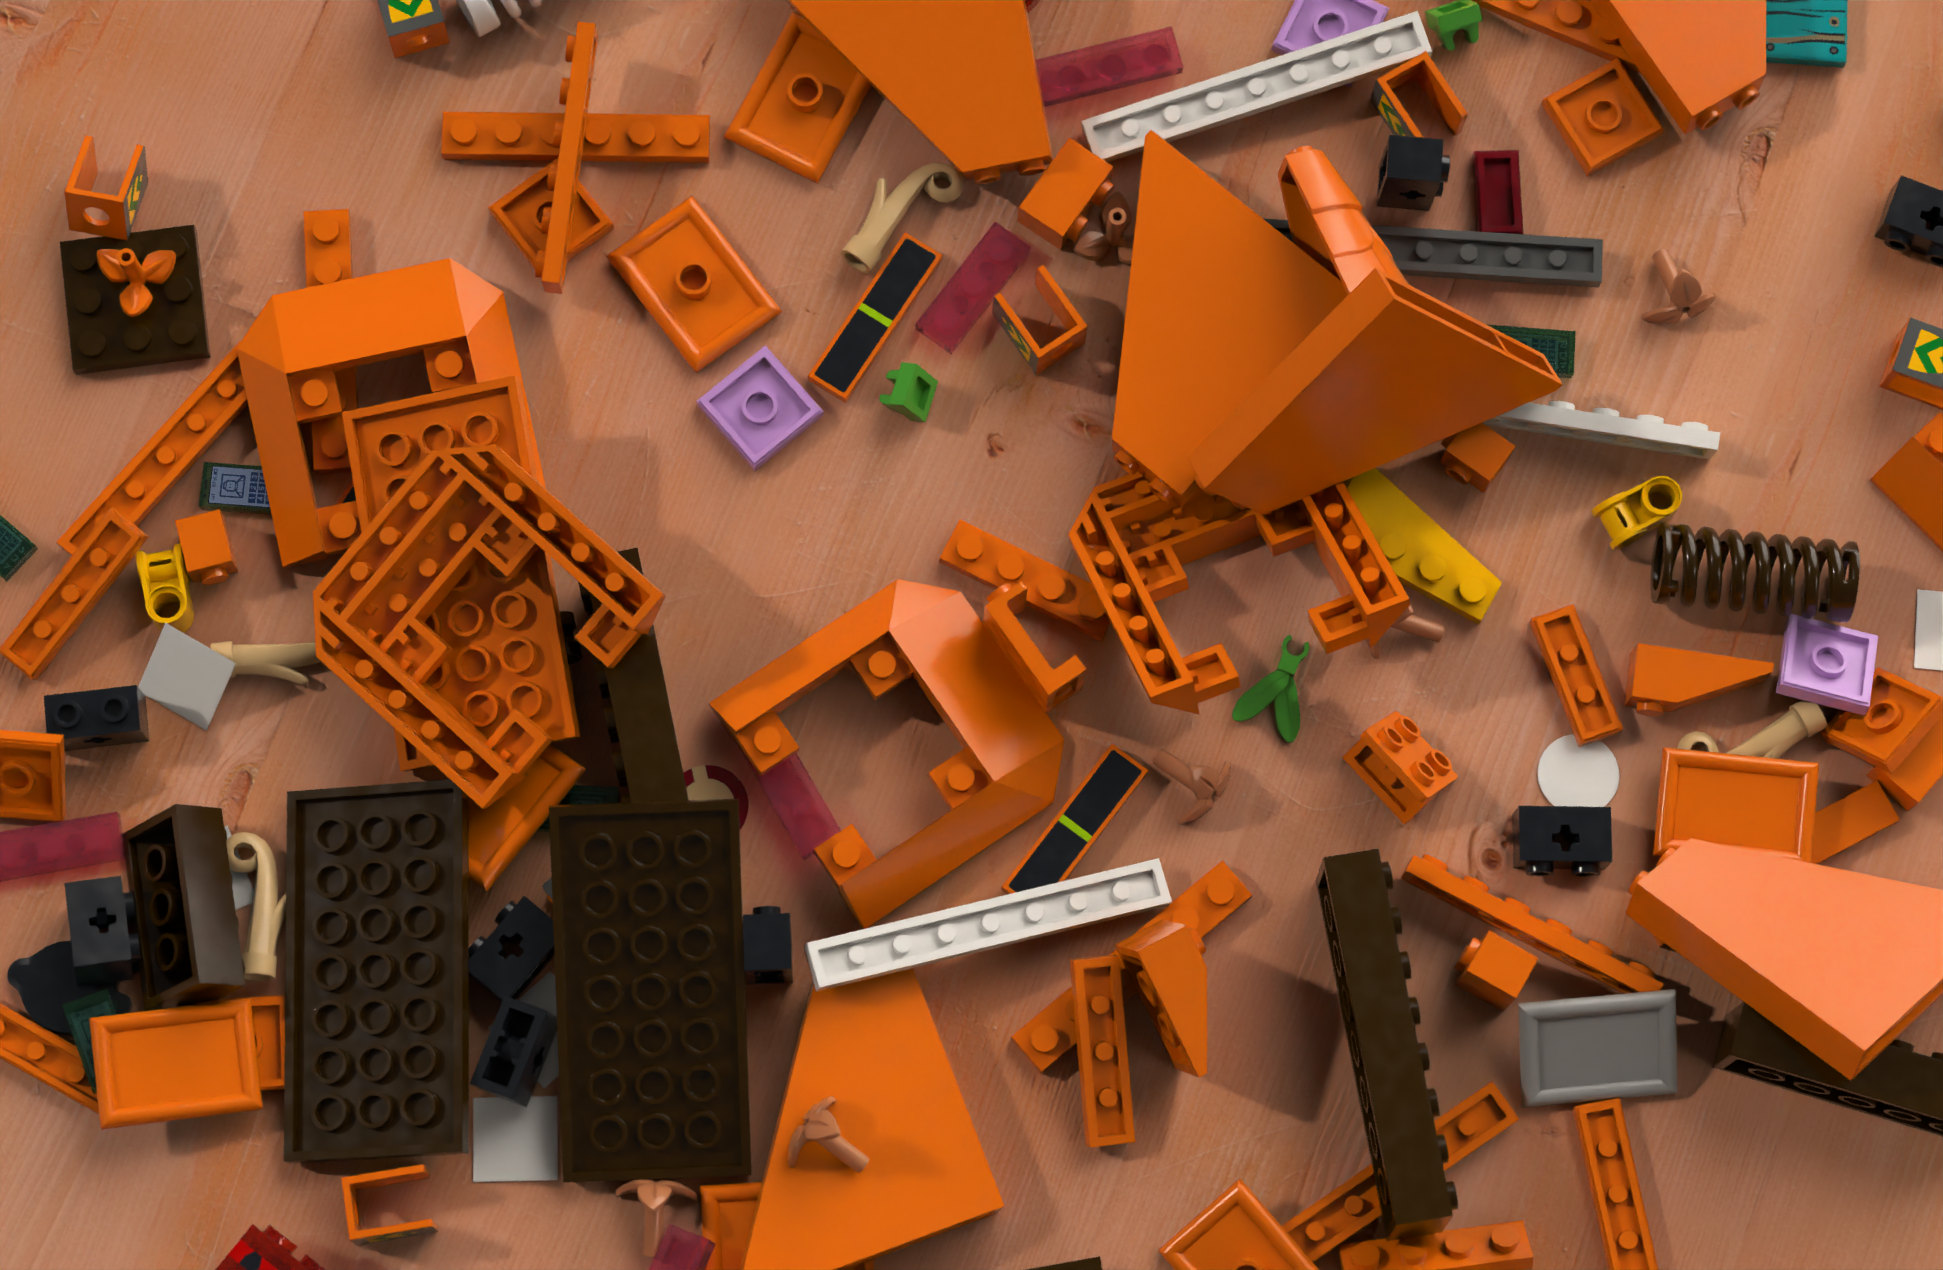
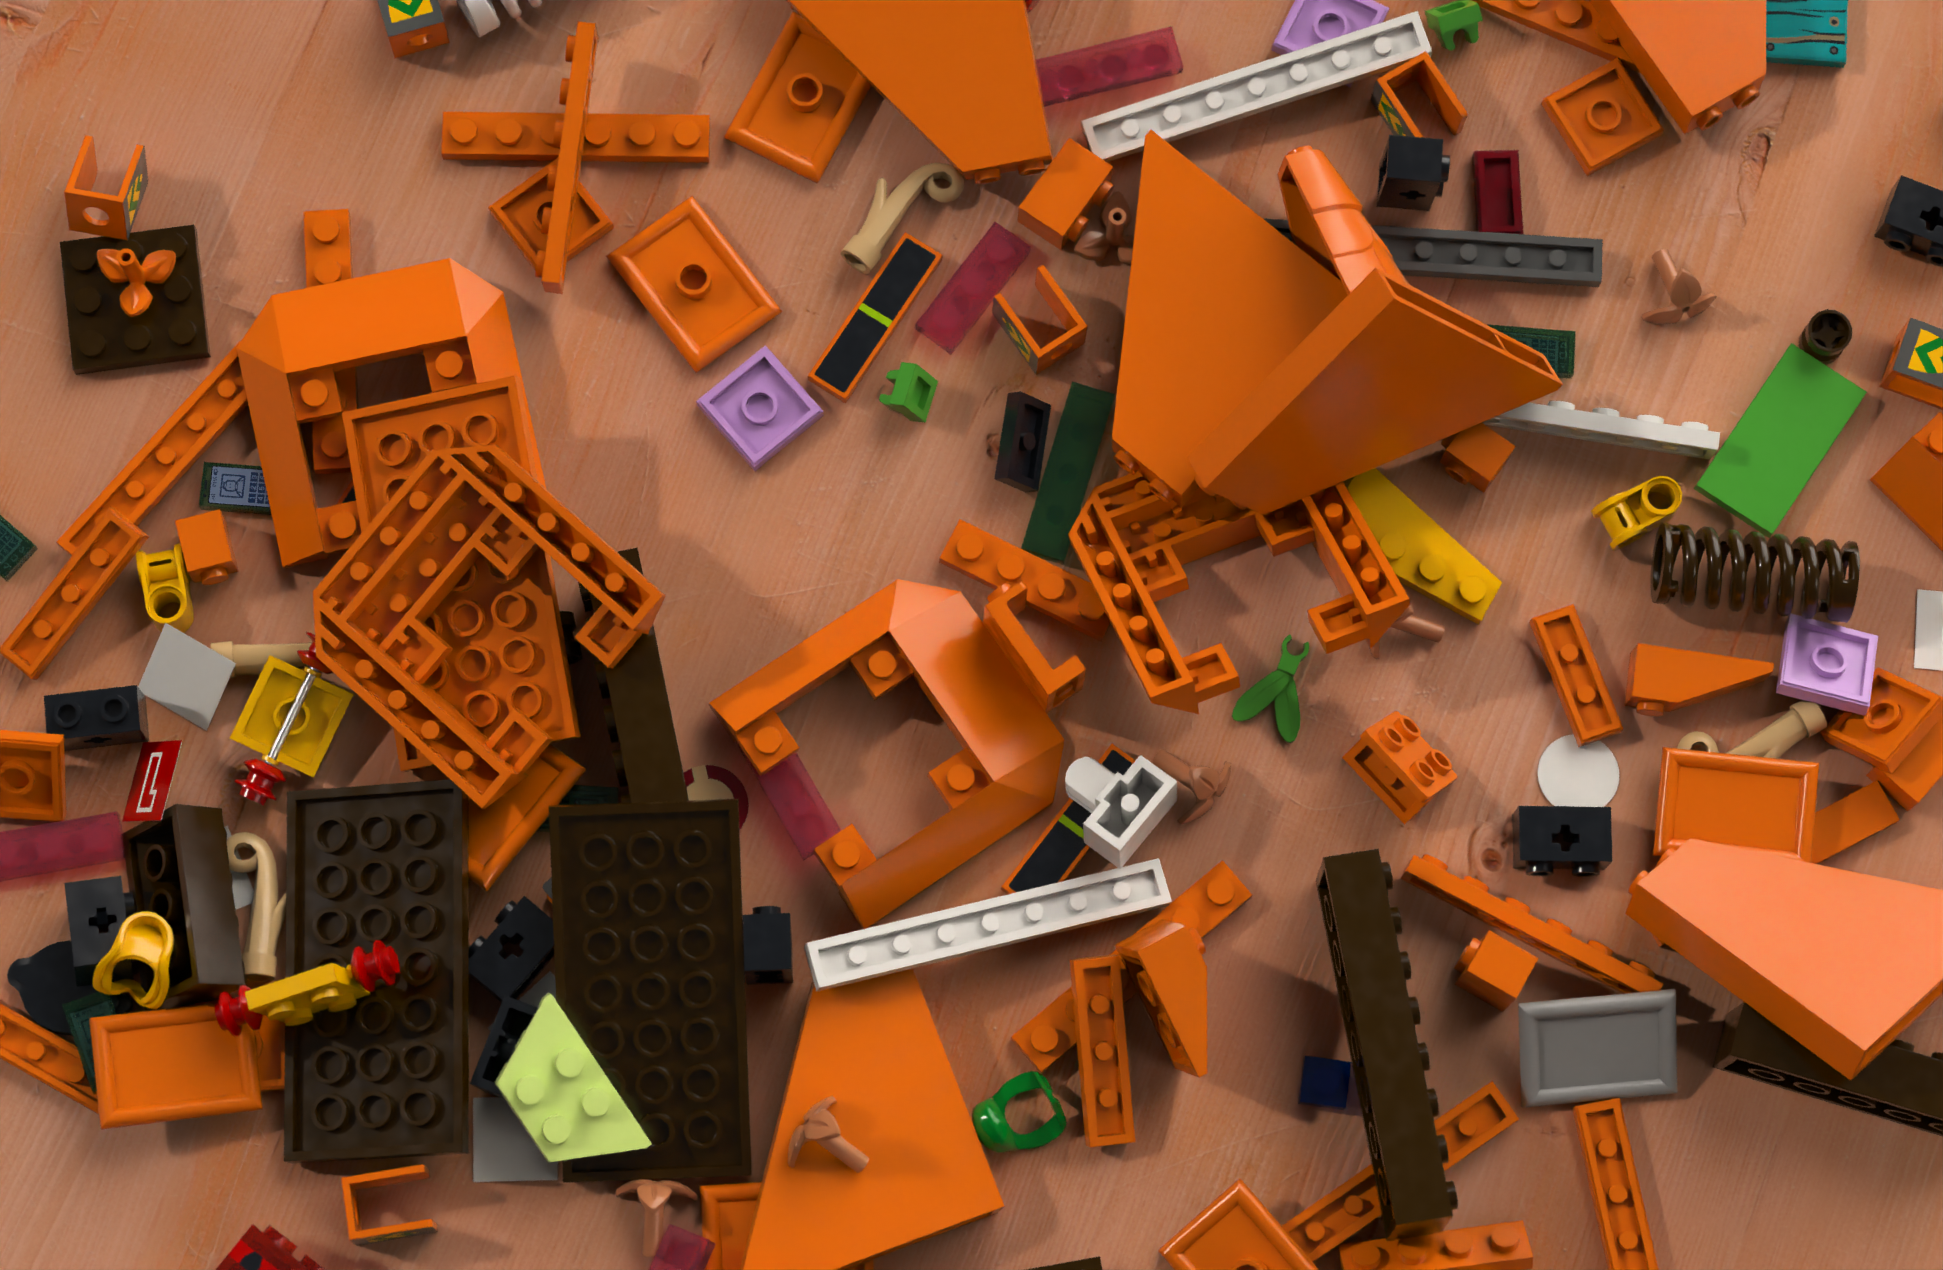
none -> yellow piece [92,911,174,1010]
none -> red sticker [122,740,183,822]
none -> plate [215,940,400,1037]
none -> yellow plate [230,632,354,806]
none -> yellowish green wing [495,993,652,1162]
none -> green piece [972,1071,1066,1153]
none -> black plate [994,391,1051,492]
none -> clear green tile [1021,382,1115,565]
none -> white brick [1065,755,1177,869]
none -> clear blue plate [1298,1055,1351,1110]
none -> bright green tile [1694,343,1867,538]
none -> dark brown wheel [1799,309,1852,365]

